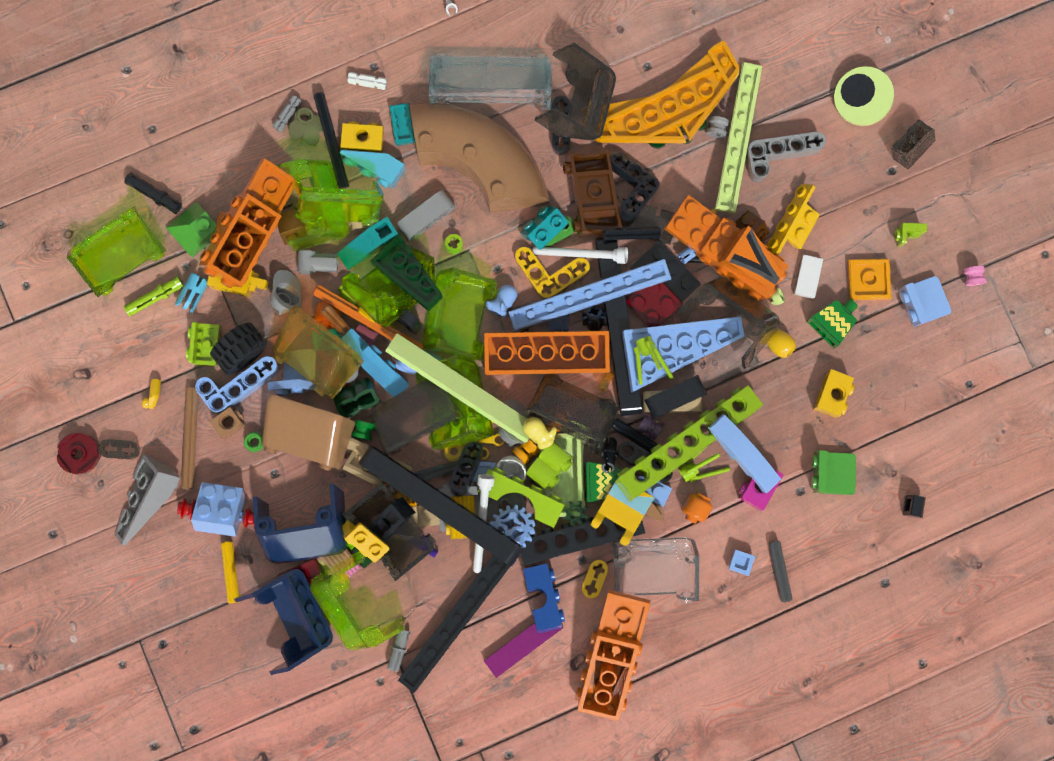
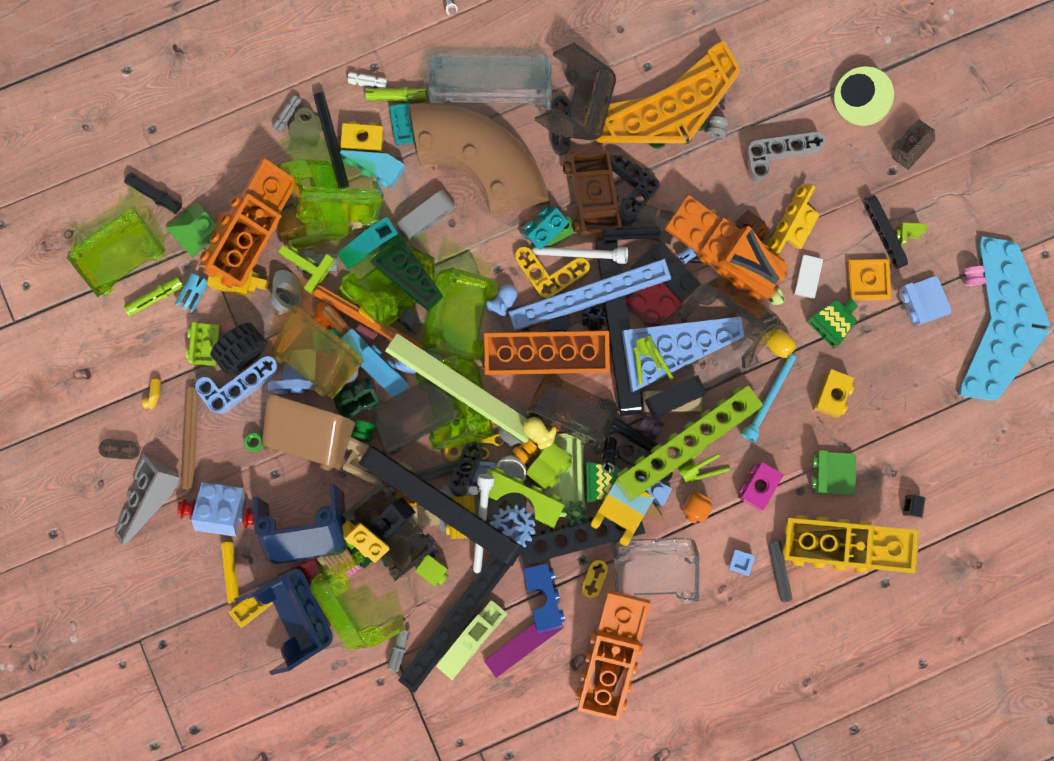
dark red plate [57,433,101,475] -> none
medium nougat brick [209,407,245,440] -> none
lime bush [445,234,463,254] -> none
clear yellow tile [598,373,614,393] -> none
light blue slope [708,414,781,493] -> none
yellowish green tile [715,62,762,215] -> none
none -> yellow plate [228,597,273,629]
none -> lime bracket [278,245,336,295]
none -> lime pin [366,86,427,103]
none -> lime brick [415,554,449,586]
none -> yellowish green slope [436,600,507,680]
none -> medium azure piece [741,353,796,442]
none -> yellow wedge [783,515,919,573]
none -> black beam [863,194,908,269]
none -> medium azure wing [958,236,1051,401]

